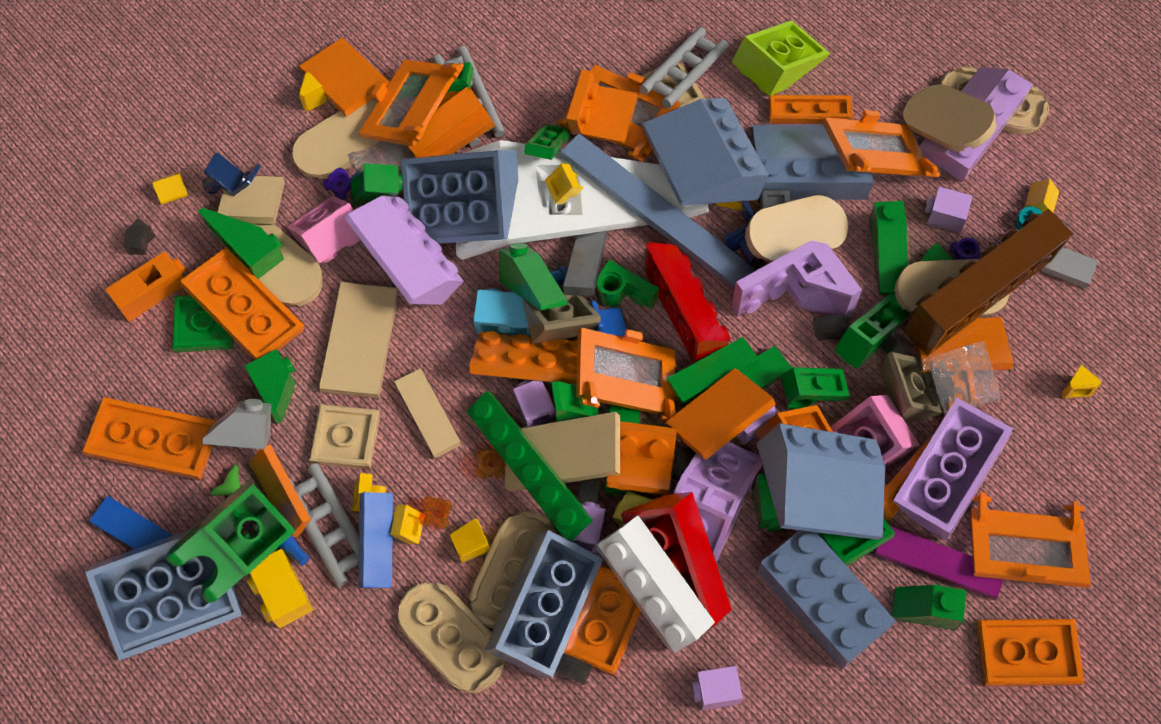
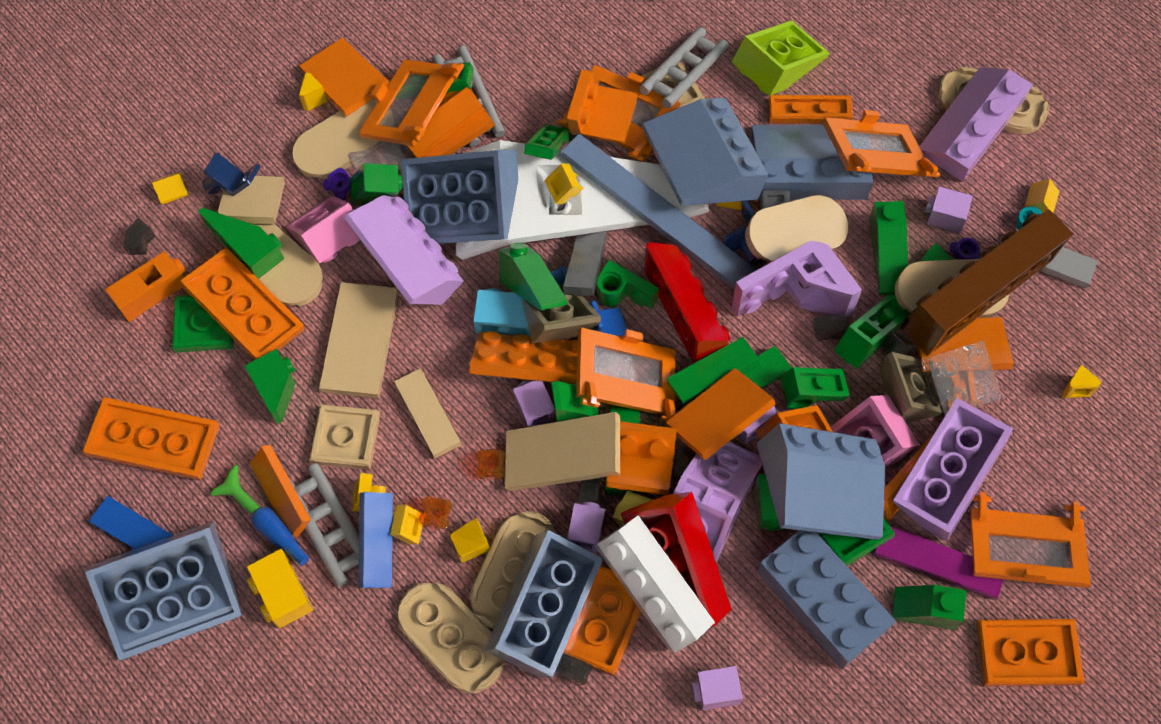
green brick [166,480,296,603] -> none
light grey slope [203,399,271,449] -> none
green plate [466,391,593,542] -> none
tan tile [903,85,997,152] -> none

